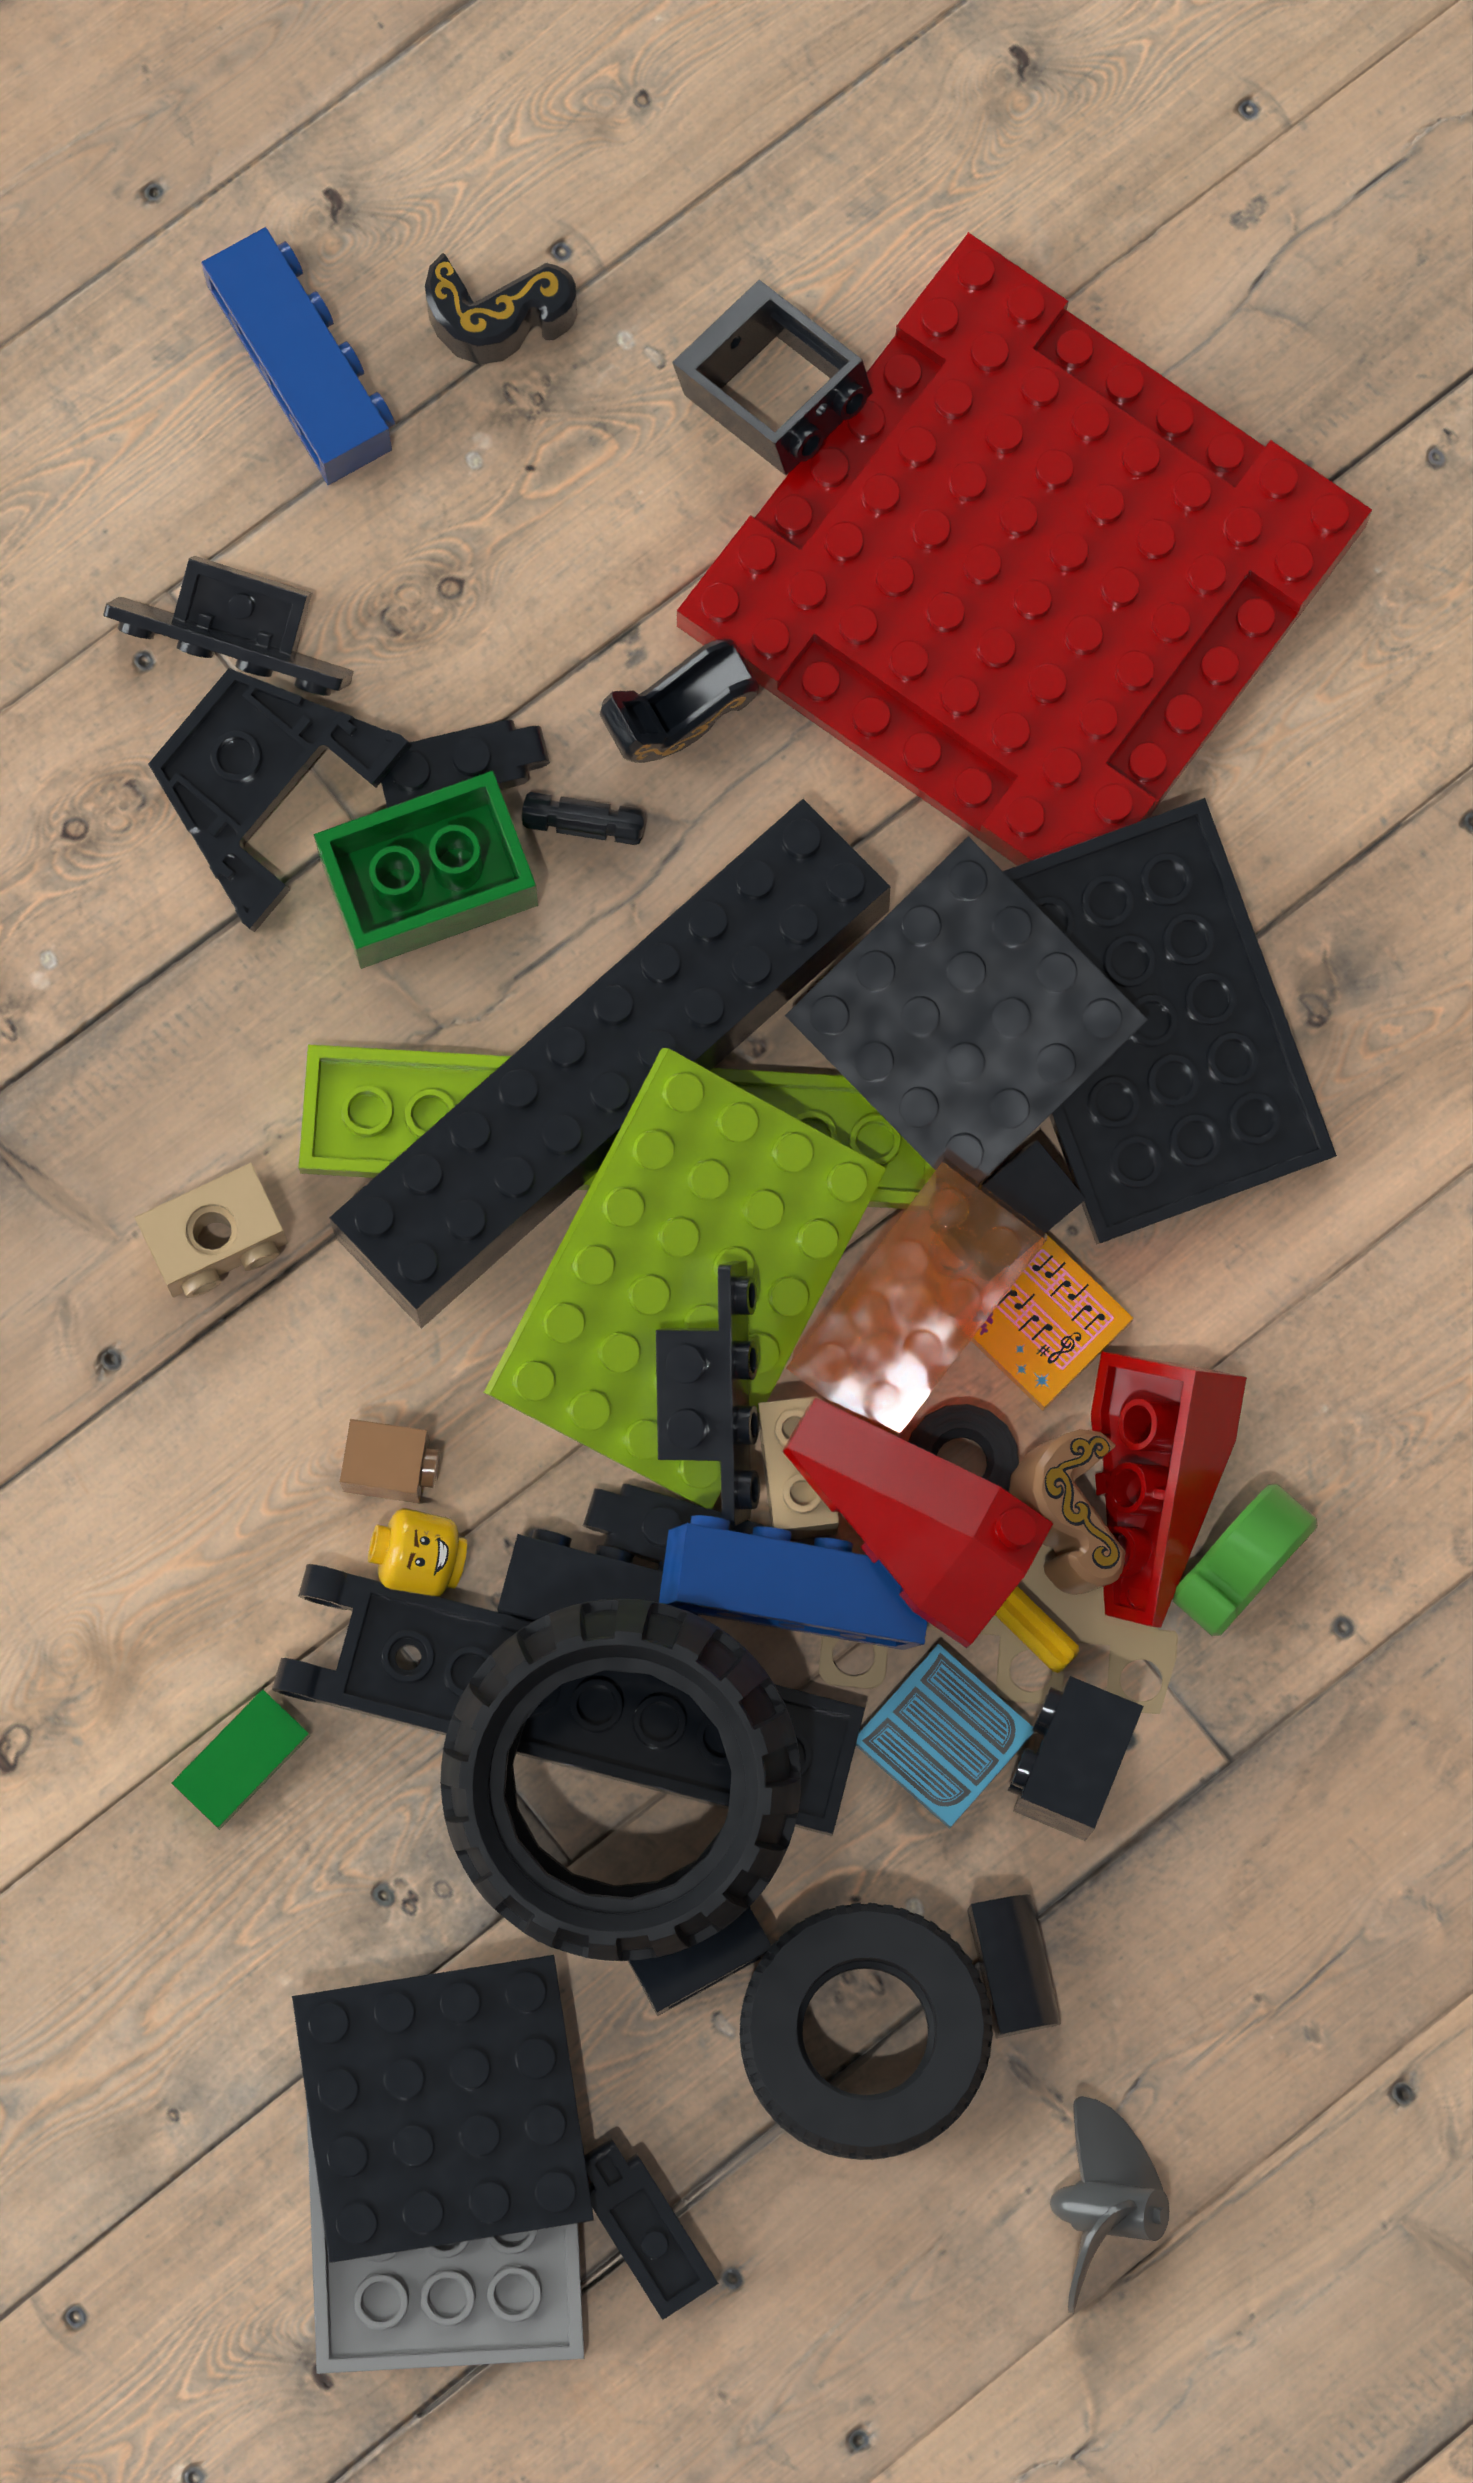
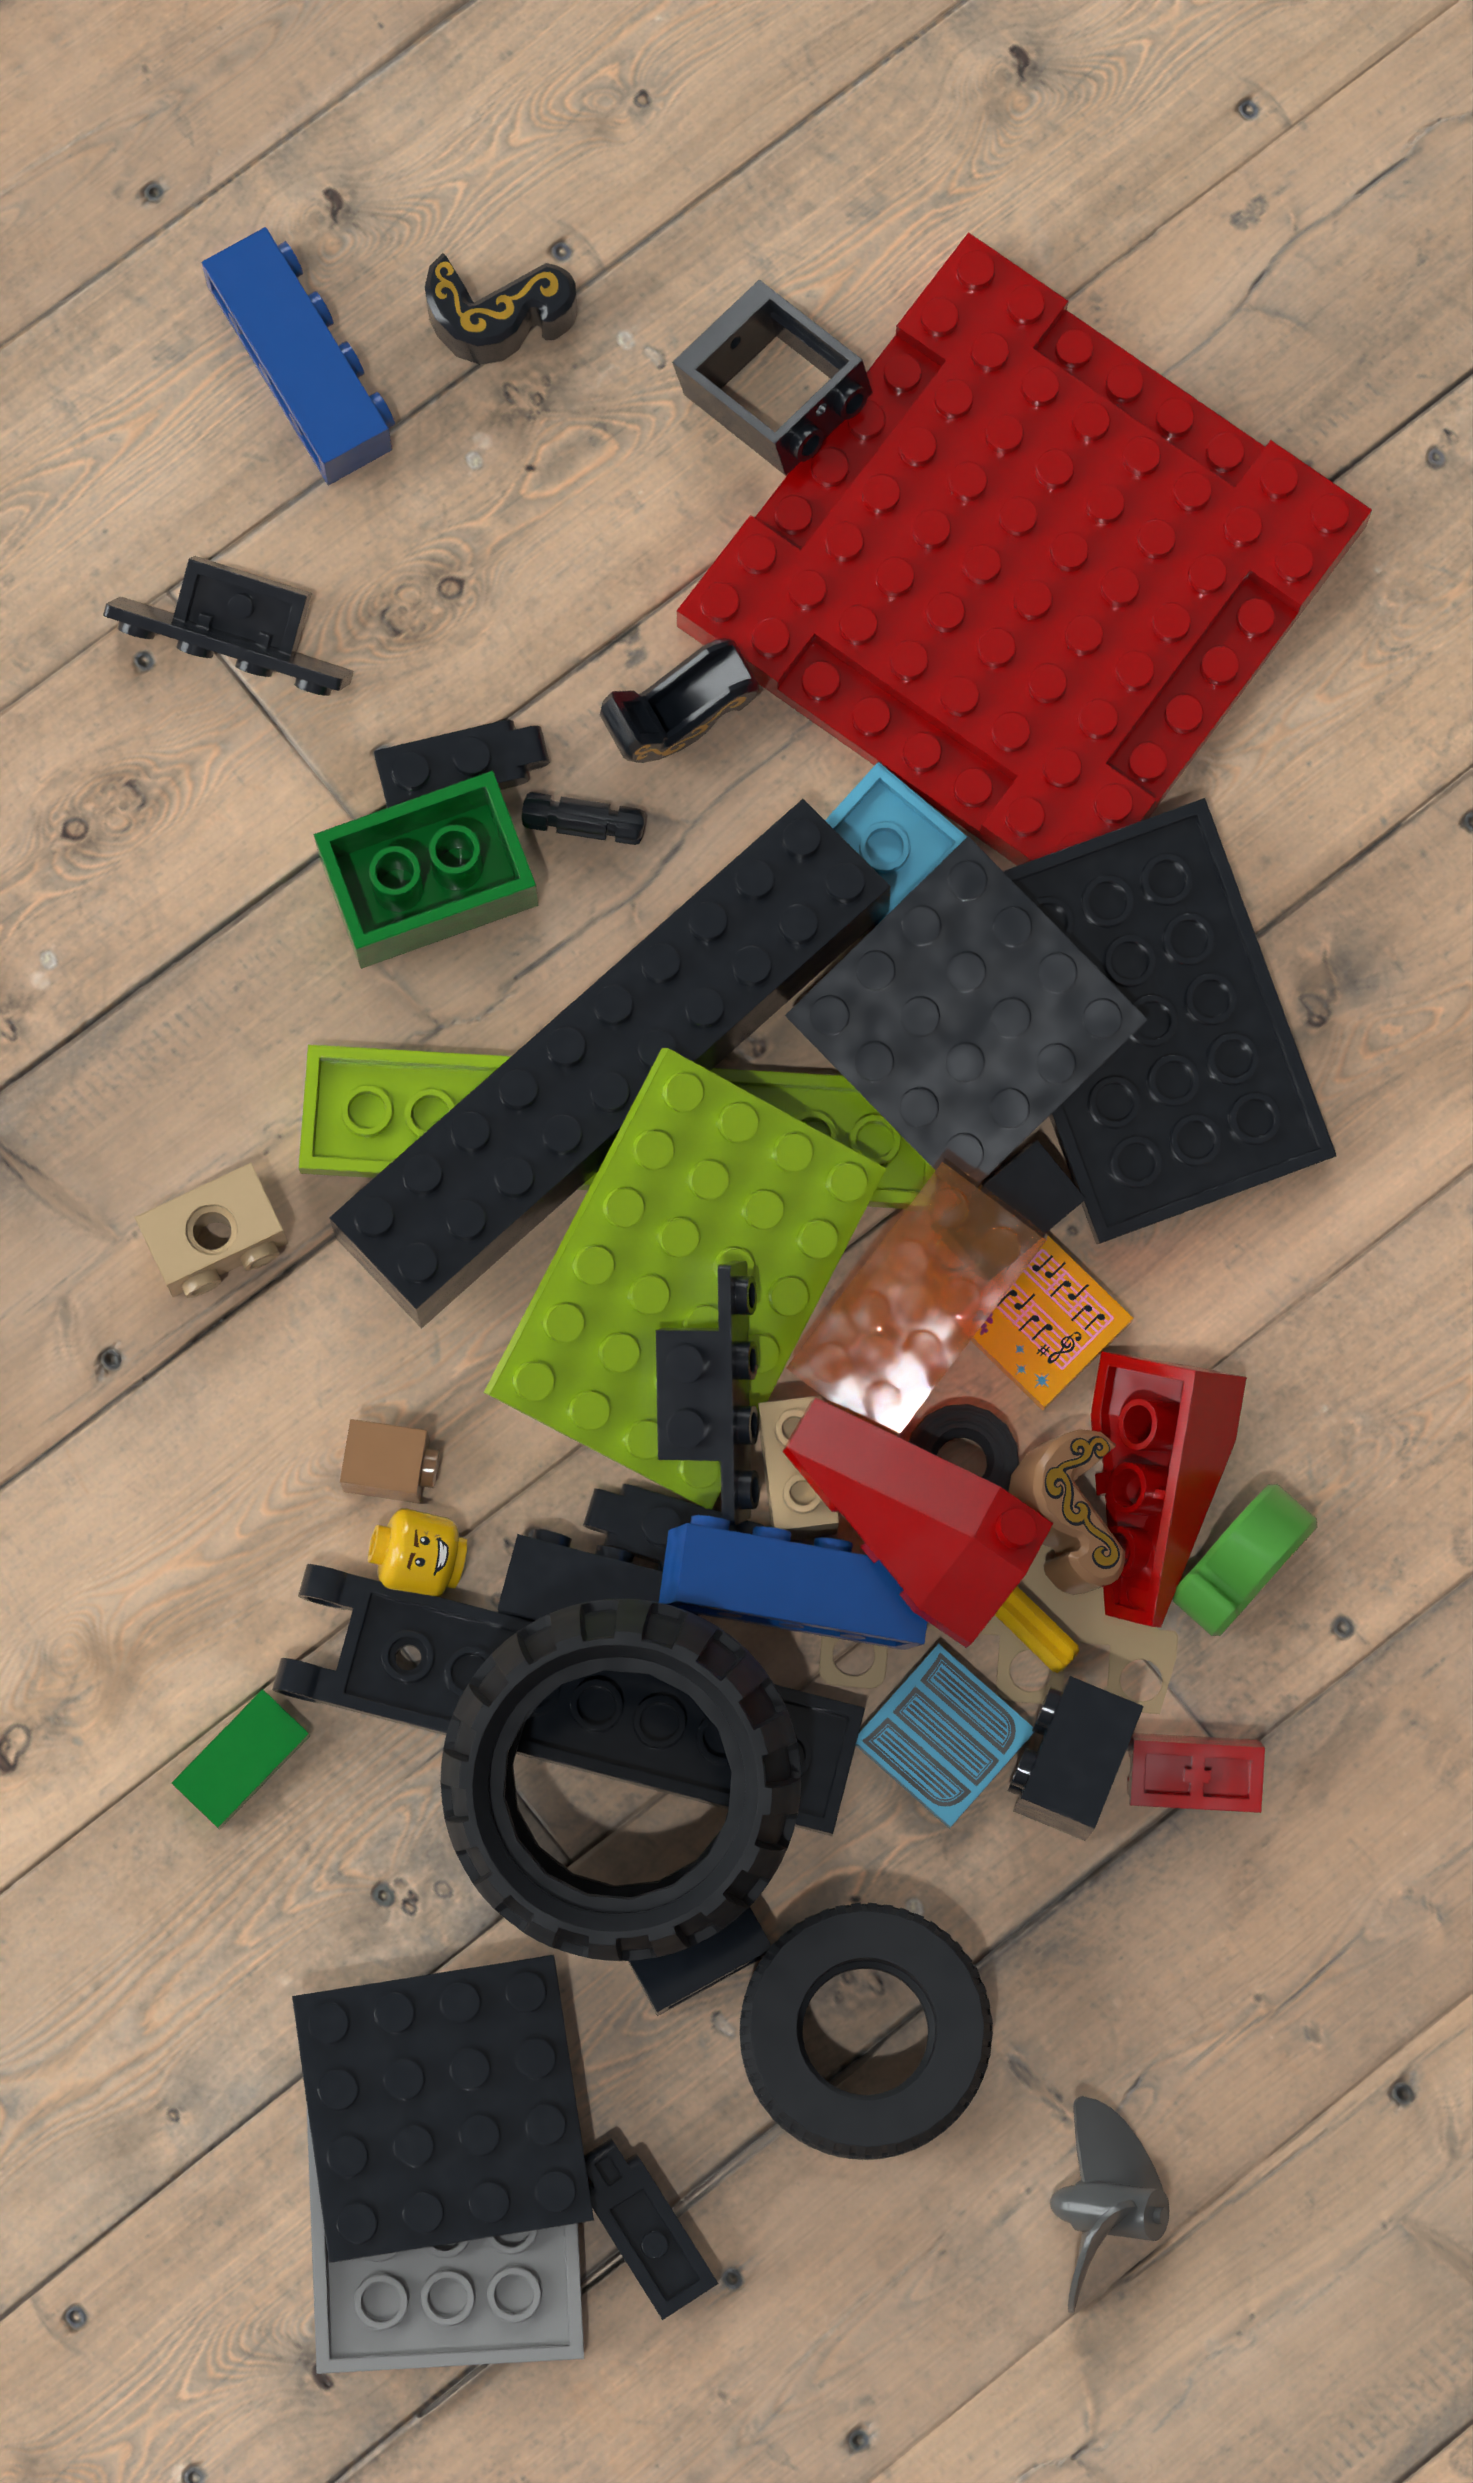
black wing [148,668,412,932] -> none
black brick [967,1894,1061,2039] -> none
none -> medium azure tile [825,762,967,926]
none -> red hinge [1127,1733,1265,1813]

